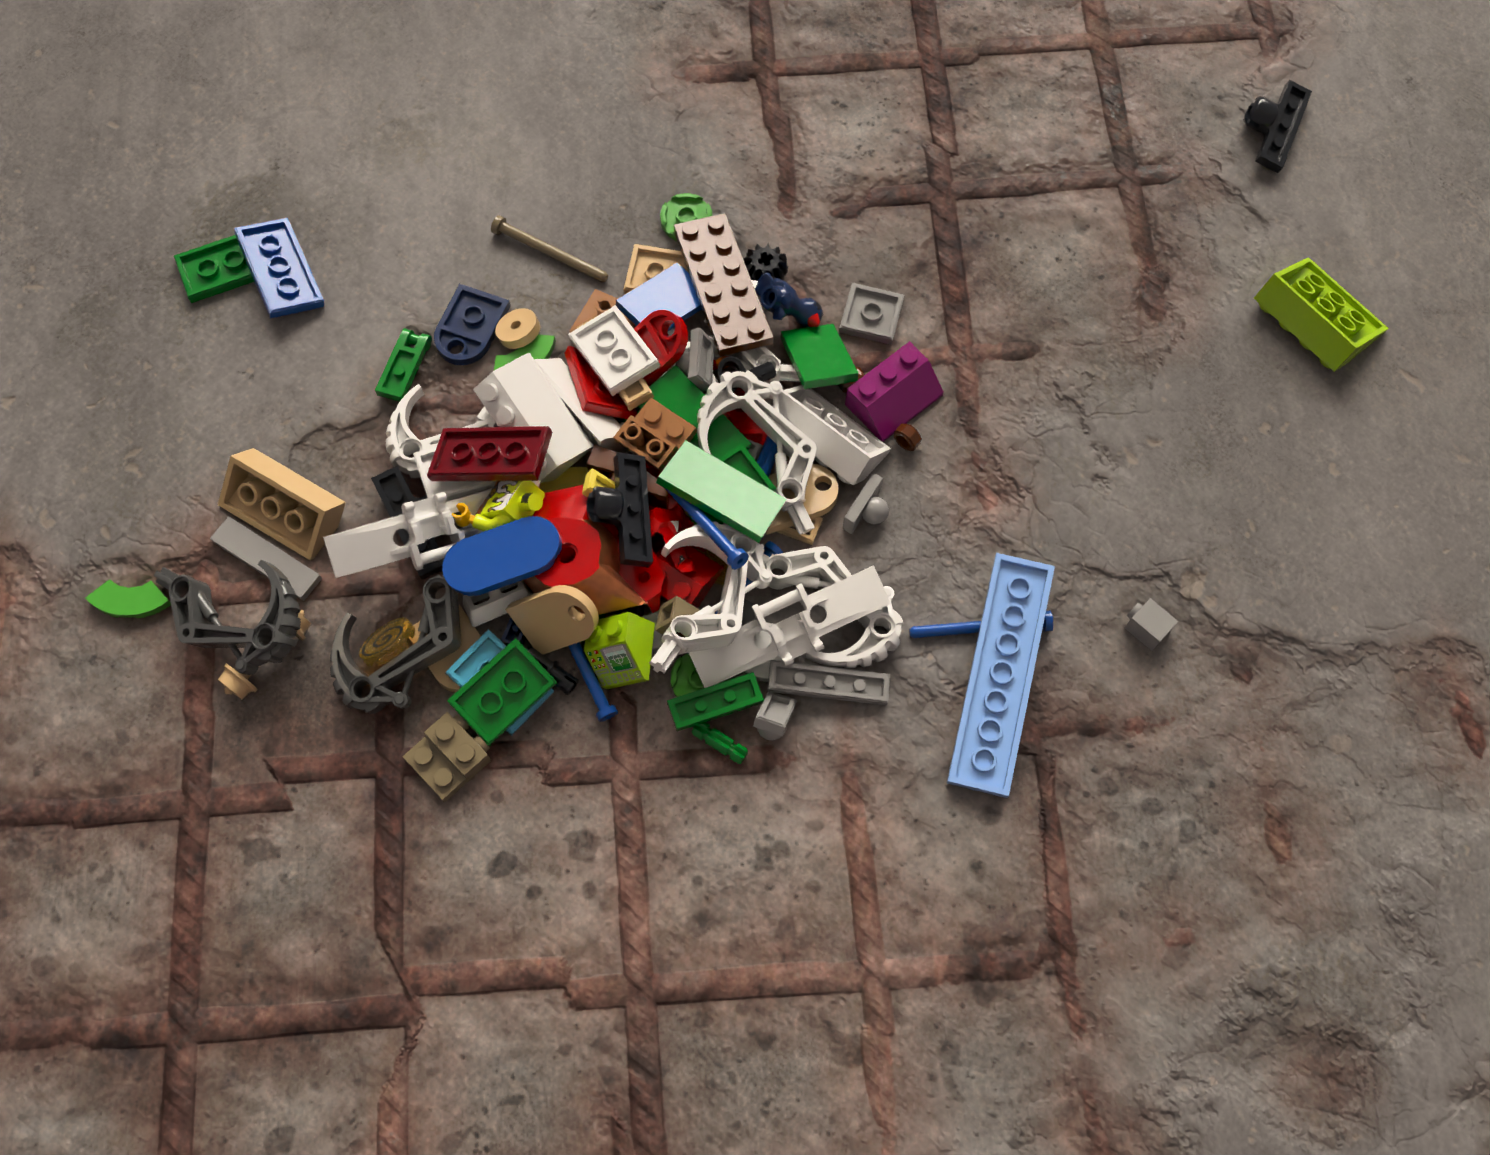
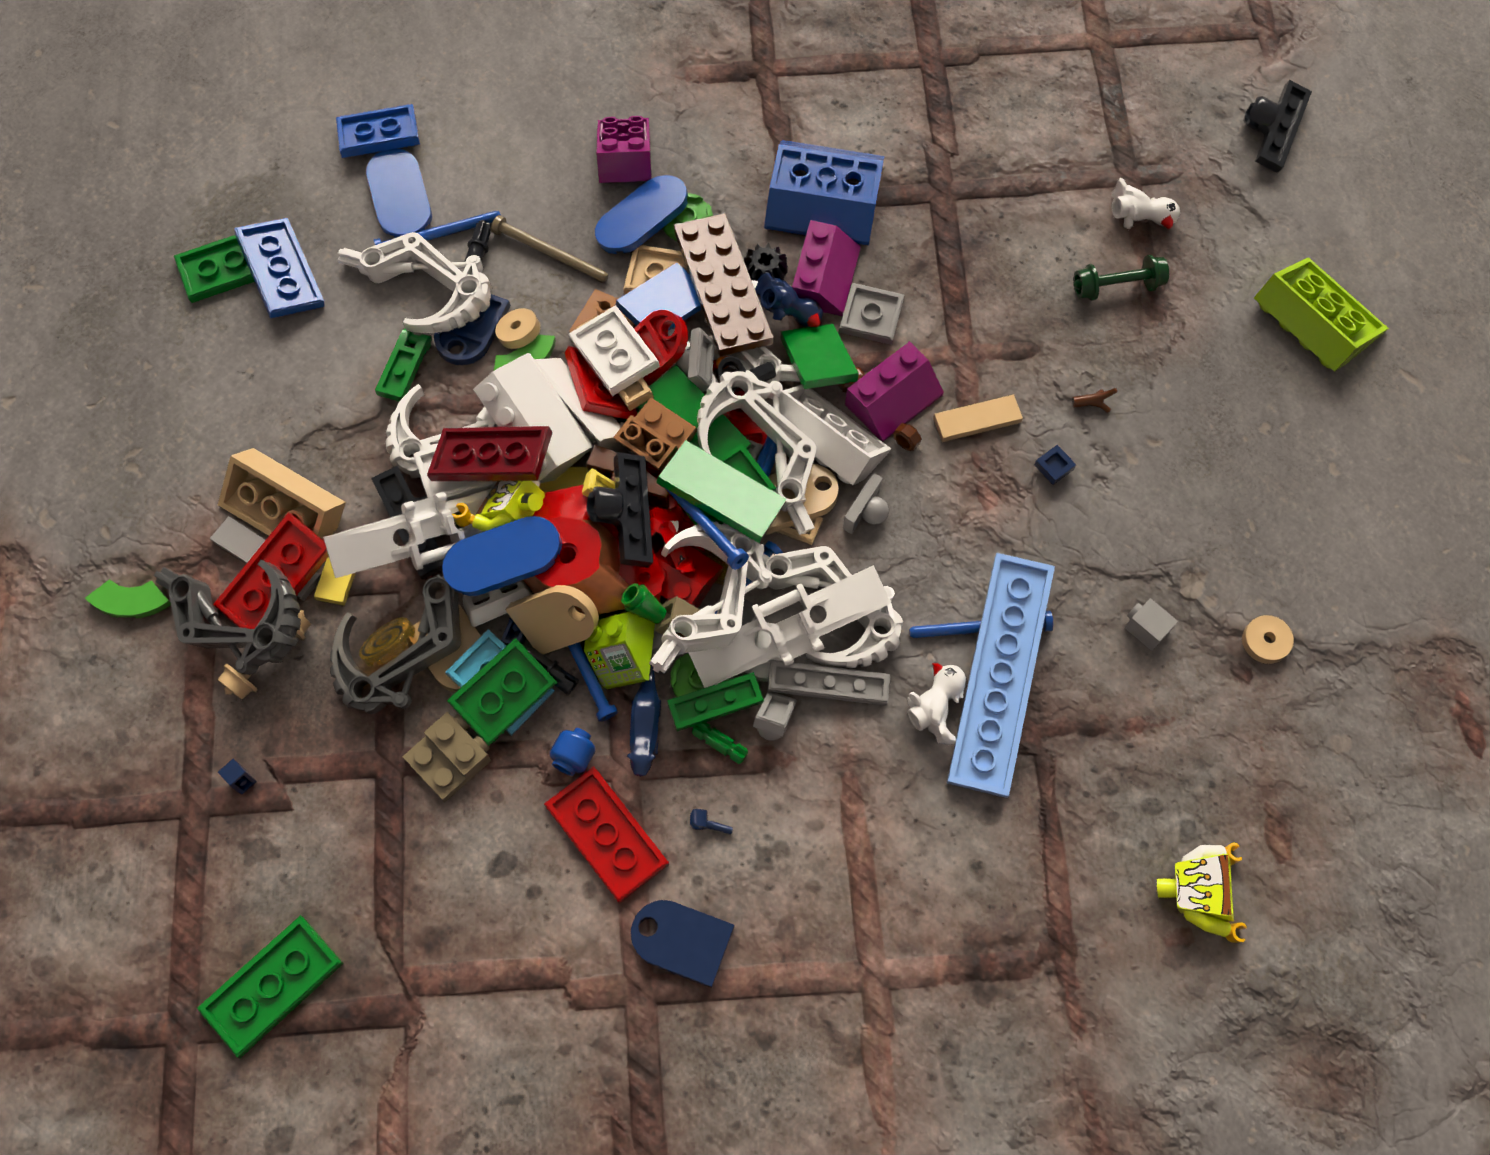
none -> green tile [197,915,344,1058]
none -> red tile [213,512,329,629]
none -> dark blue piece [218,759,257,795]
none -> light yellow tile [314,557,355,606]
none -> blue tile [336,104,420,158]
none -> white piece [337,232,493,333]
none -> tile [366,149,432,238]
none -> blue bar [374,211,501,245]
none -> black axle [464,220,491,269]
none -> red tile [544,766,669,904]
none -> blue head [550,728,595,776]
none -> tile [595,175,688,254]
none -> magenta slope [596,116,652,183]
none -> green cone [621,583,666,624]
none -> dark blue animal [627,665,661,777]
none -> dark blue tile [631,900,734,988]
none -> dark blue hand [690,809,733,835]
none -> blue slope [764,140,885,245]
none -> magenta slope [792,220,861,316]
none -> white animal [907,663,966,745]
none -> tan tile [933,394,1023,442]
none -> dark blue plate [1034,445,1076,485]
none -> reddish brown bar [1072,388,1118,413]
none -> dark green piece [1073,255,1169,301]
none -> white animal [1112,178,1180,230]
none -> torso [1157,842,1247,943]
none -> tan piece [1242,615,1294,664]

